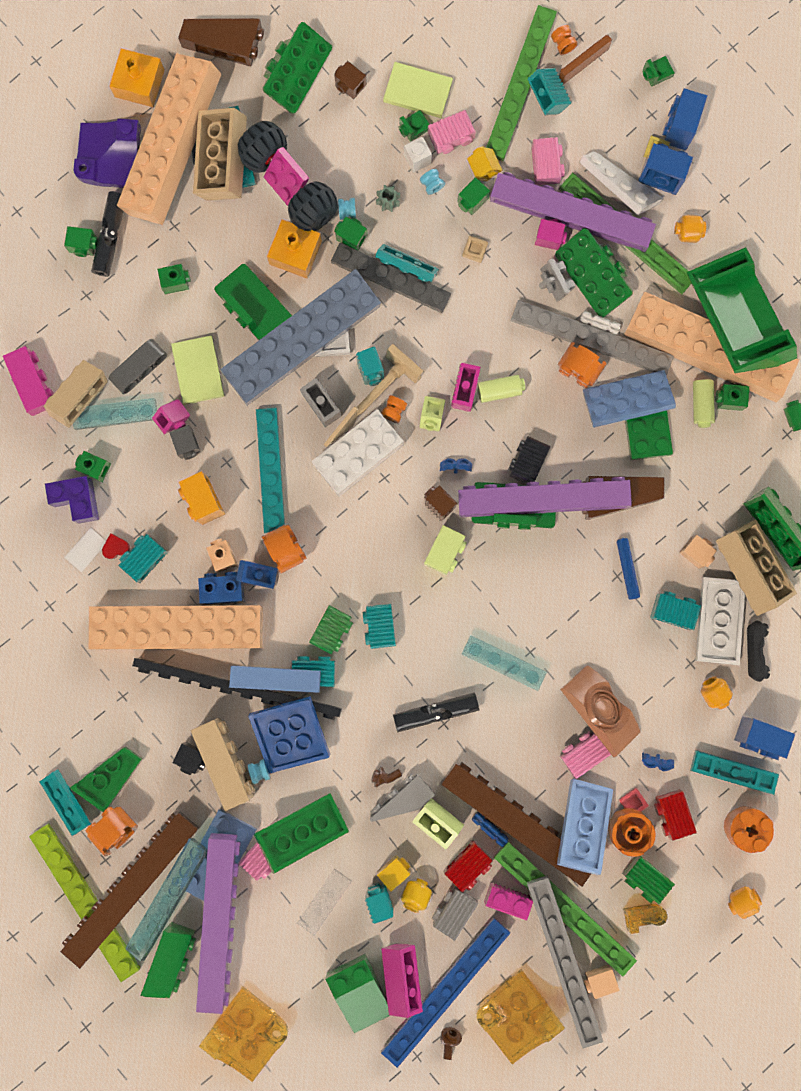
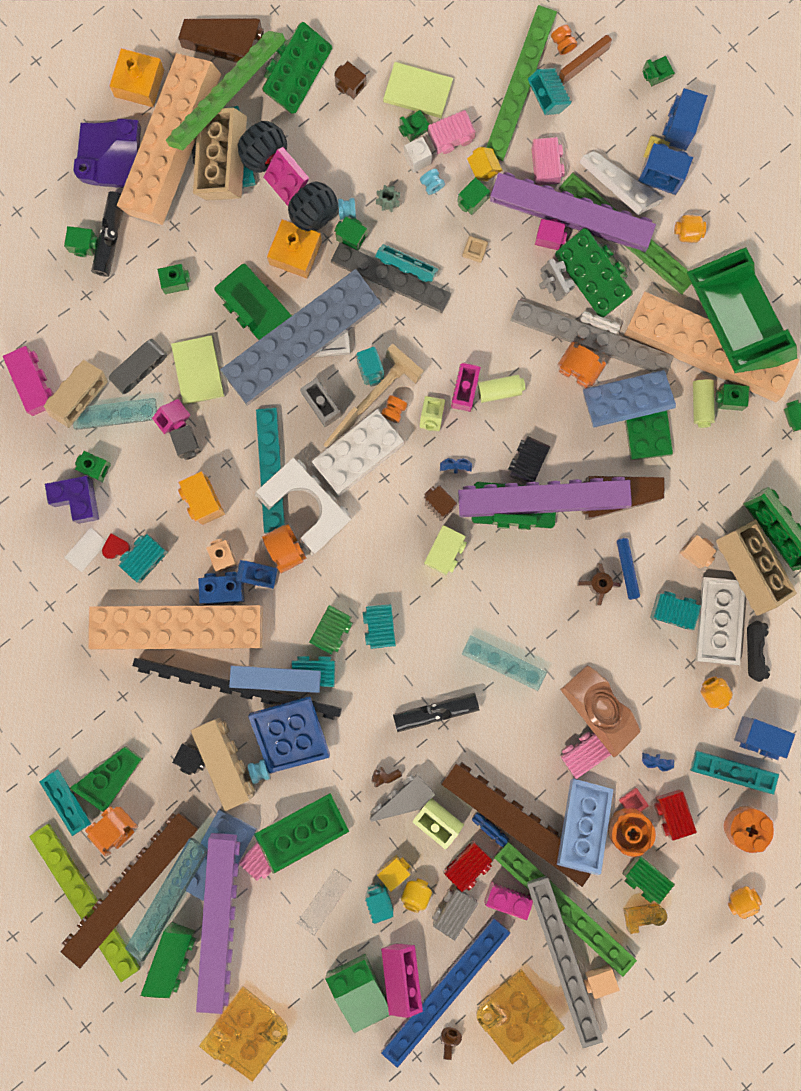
none -> bright green plate [166,31,286,150]
none -> white arch [255,458,351,556]
none -> reddish brown brick [577,563,621,606]

